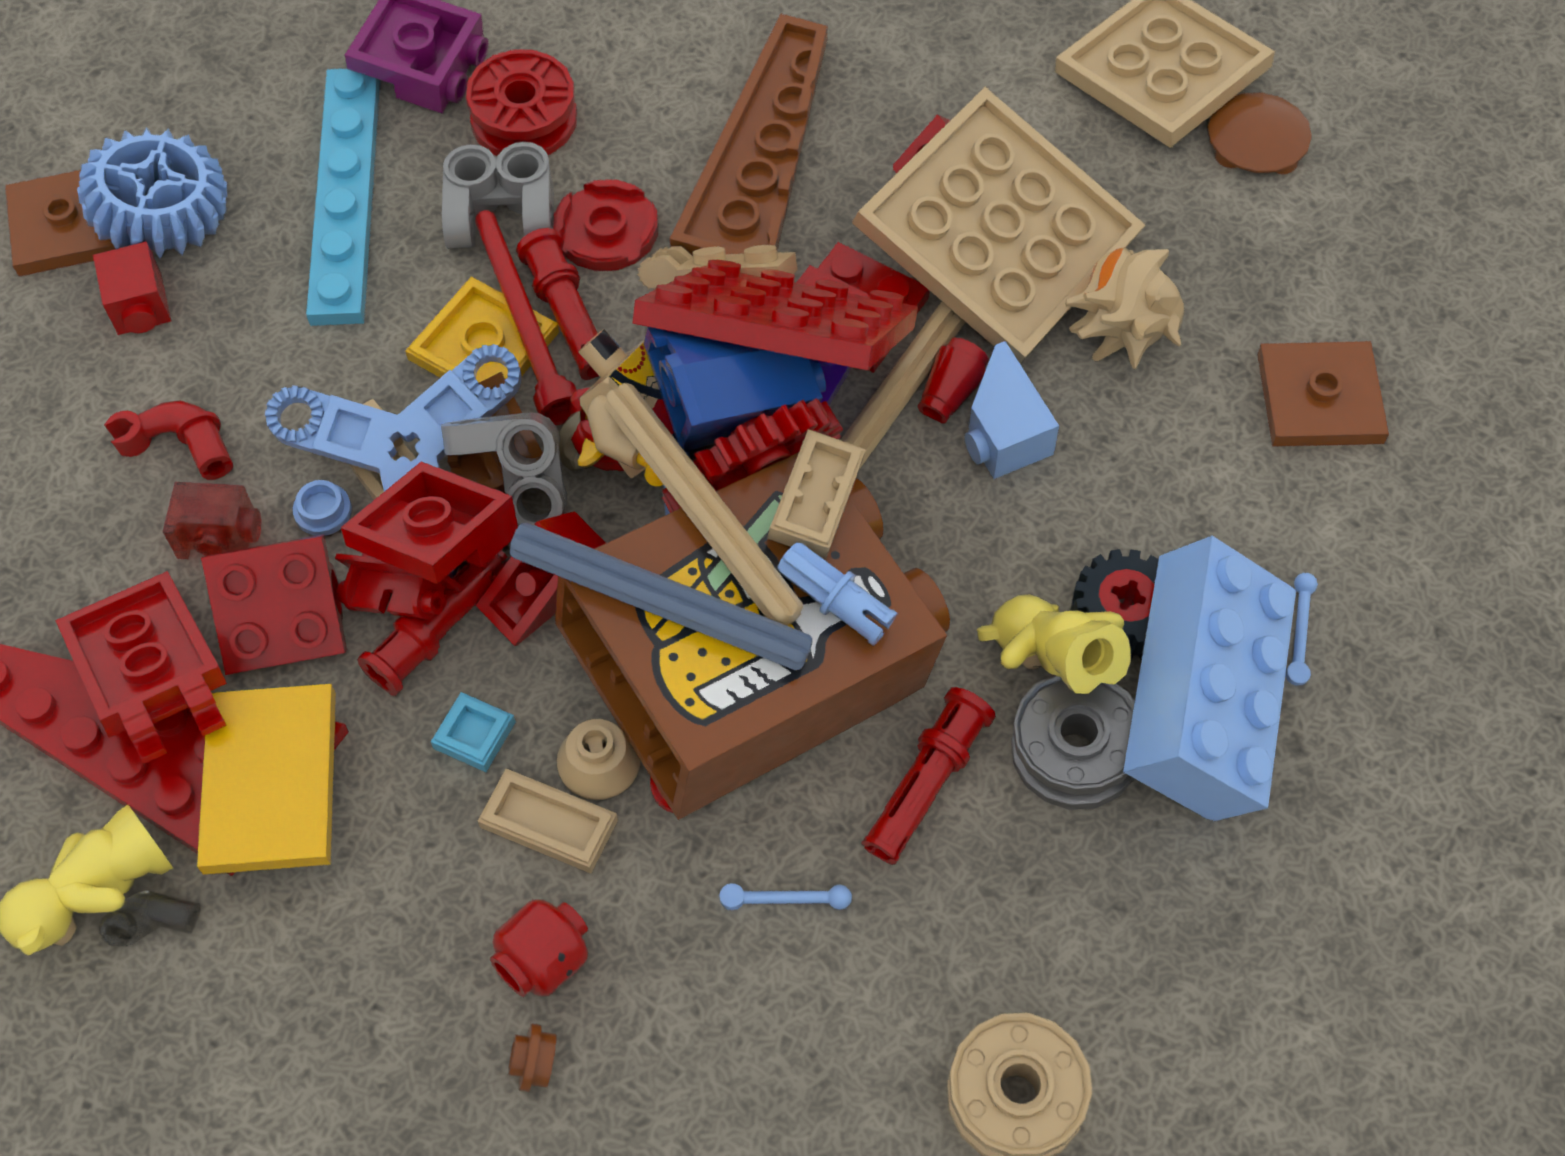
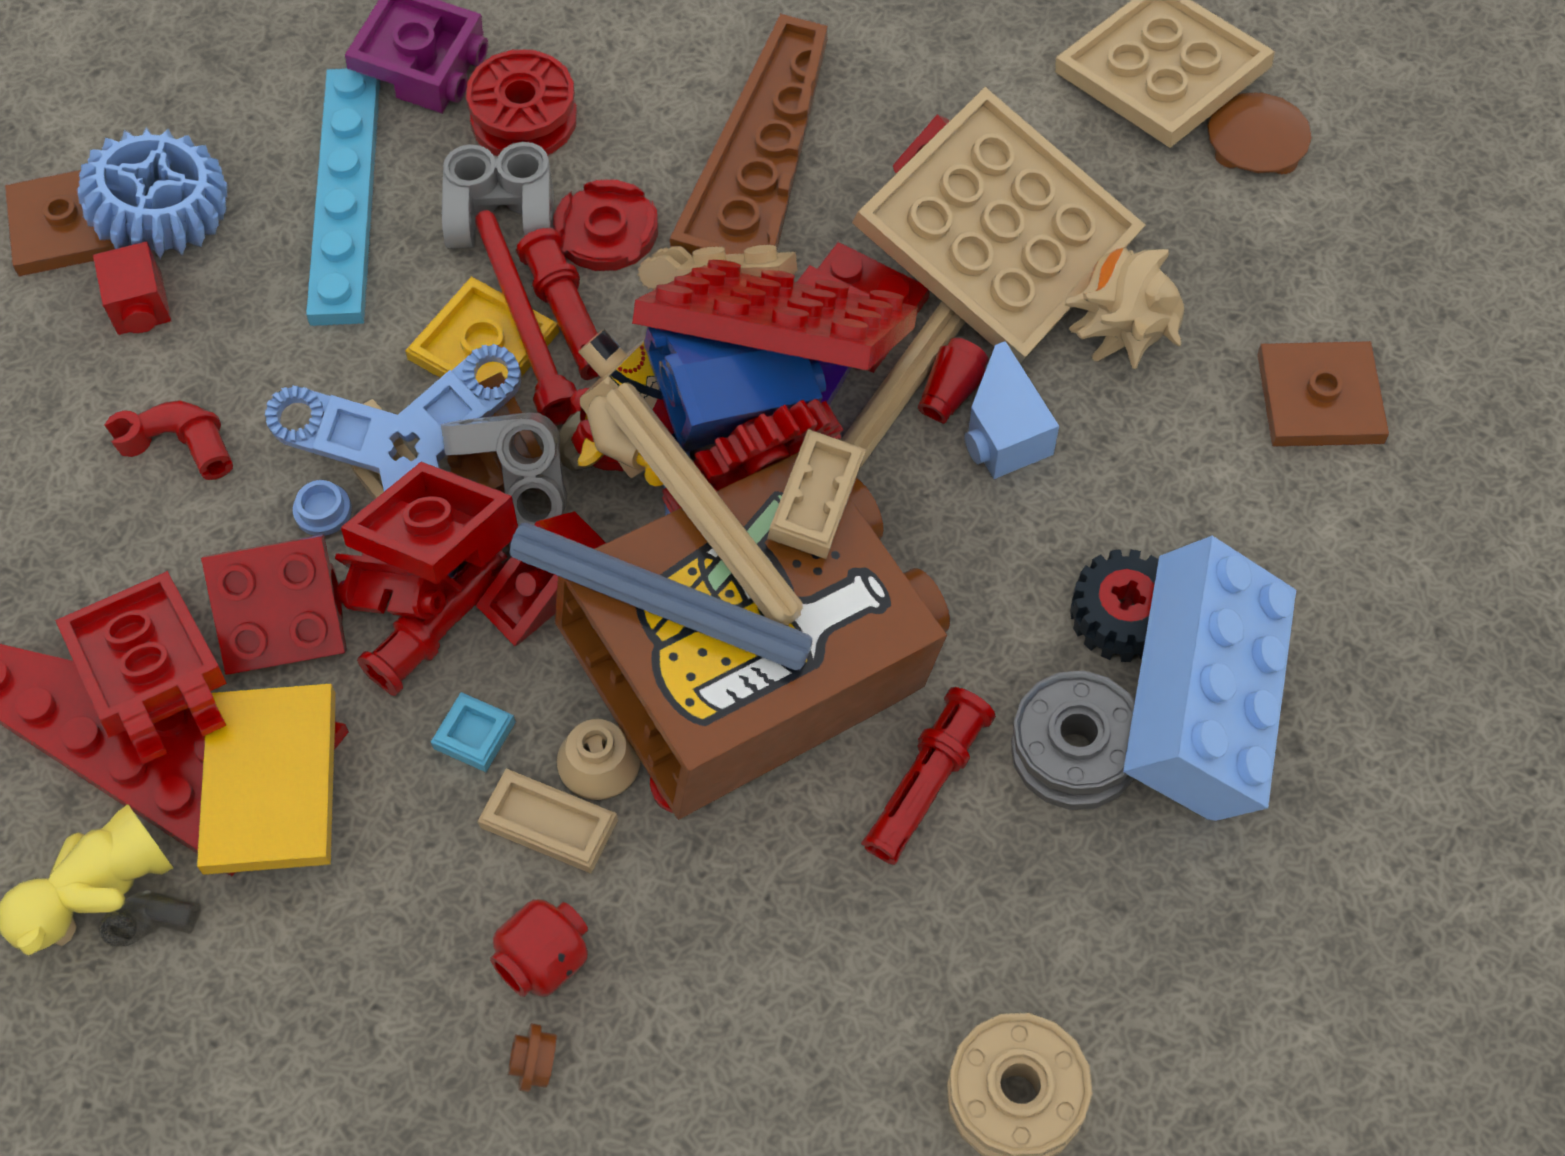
clear red brick [163,482,261,559] -> none
light blue hinge [719,883,852,910] -> none
light blue axle [777,542,898,646] -> none
light yellow piece [977,594,1131,694] -> none
light blue hinge [1285,572,1318,685] -> none

